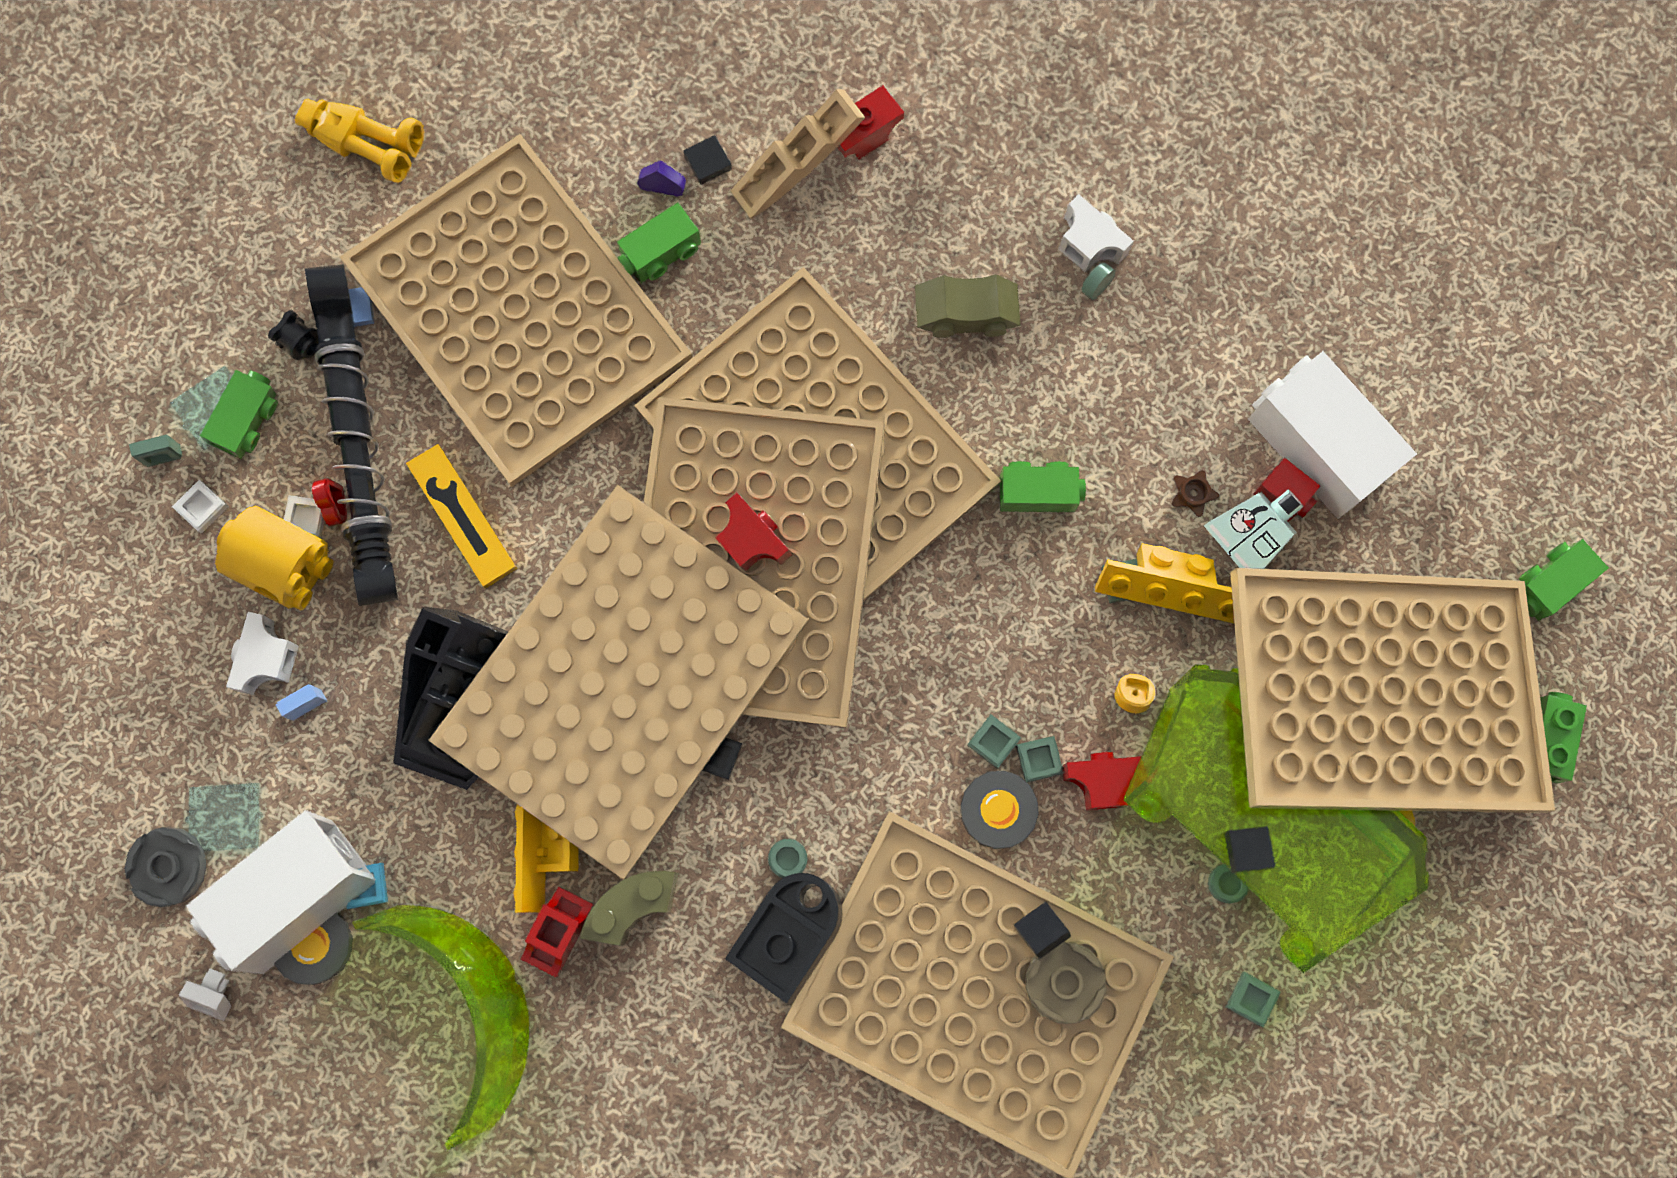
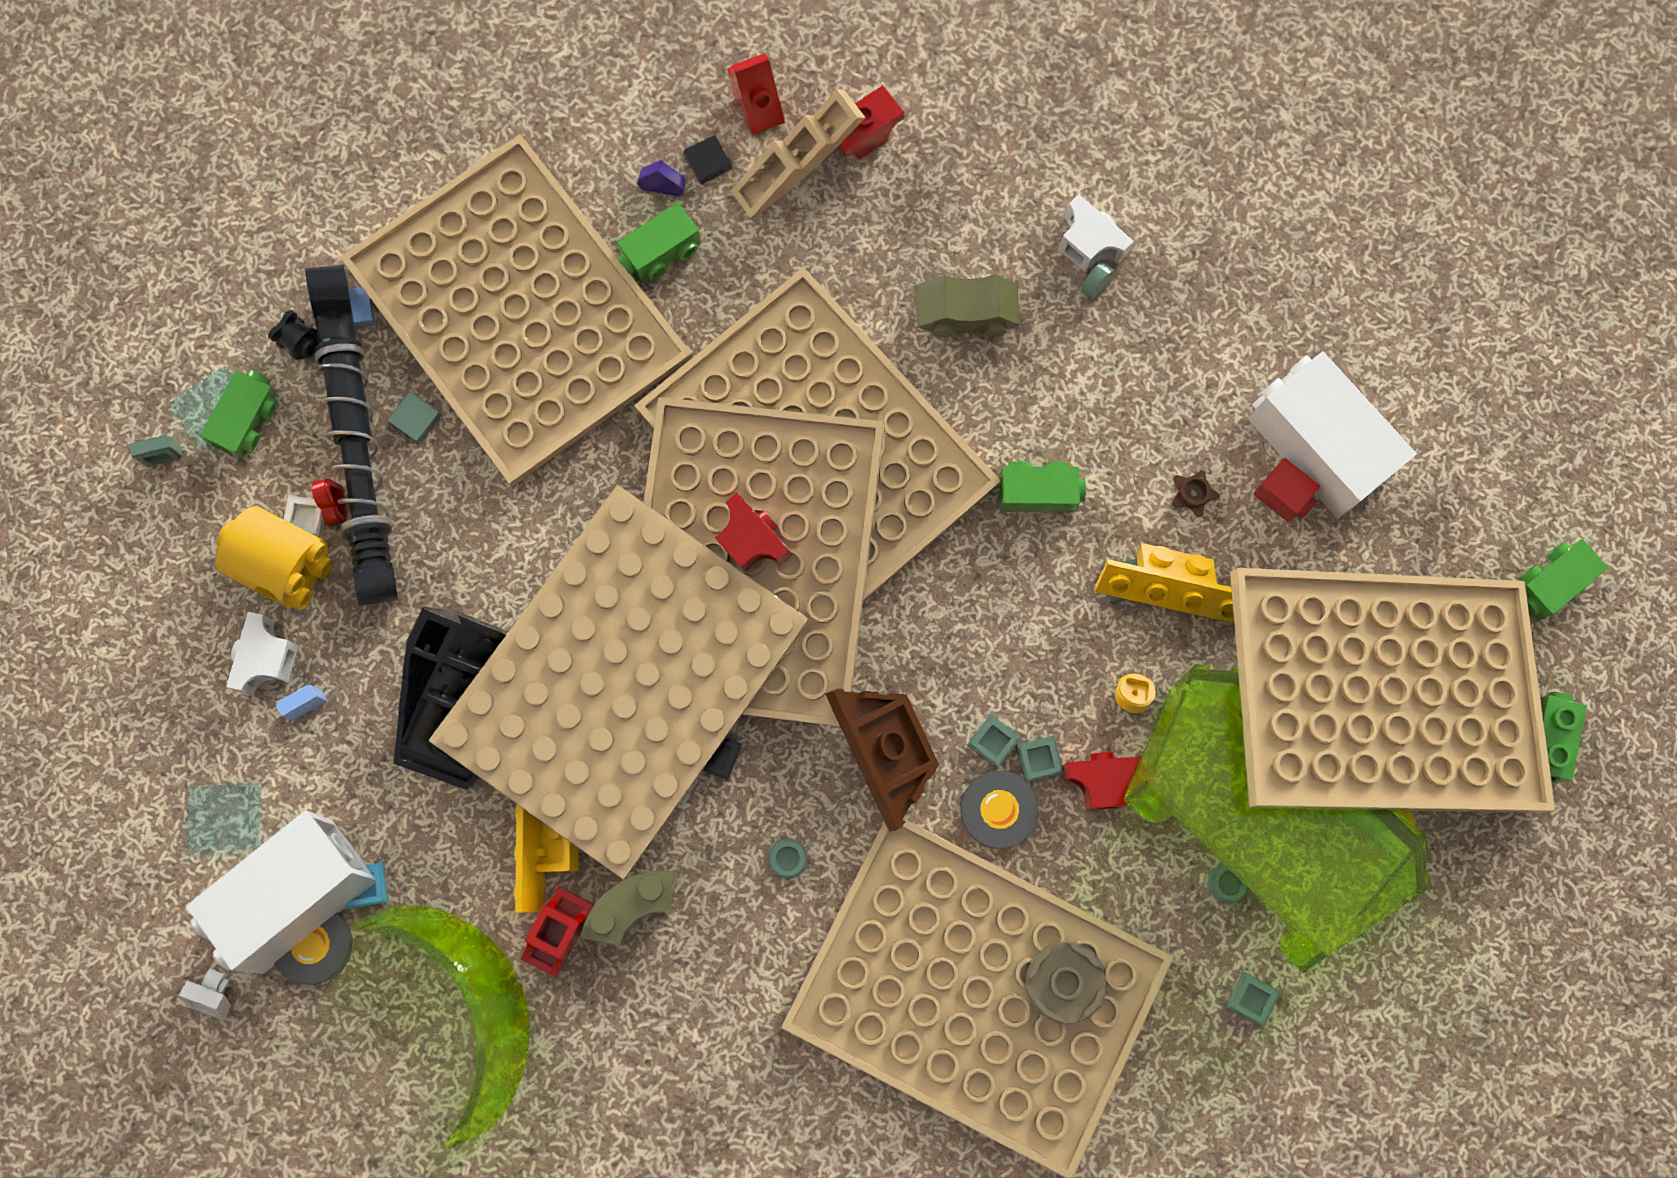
dark grey tile [124,827,207,907] -> none
white tile [172,480,229,533] -> none
yellow piece [295,99,424,183] -> none
yellow tile [406,444,518,589] -> none
black tile [725,873,842,1005] -> none
black tile [1013,902,1071,960] -> none
light aqua torso [1204,489,1303,569] -> none
black tile [1224,826,1276,873] -> none
none -> sand green tile [387,392,442,444]
none -> red brick [727,53,785,135]
none -> reddish brown wing [825,688,939,832]

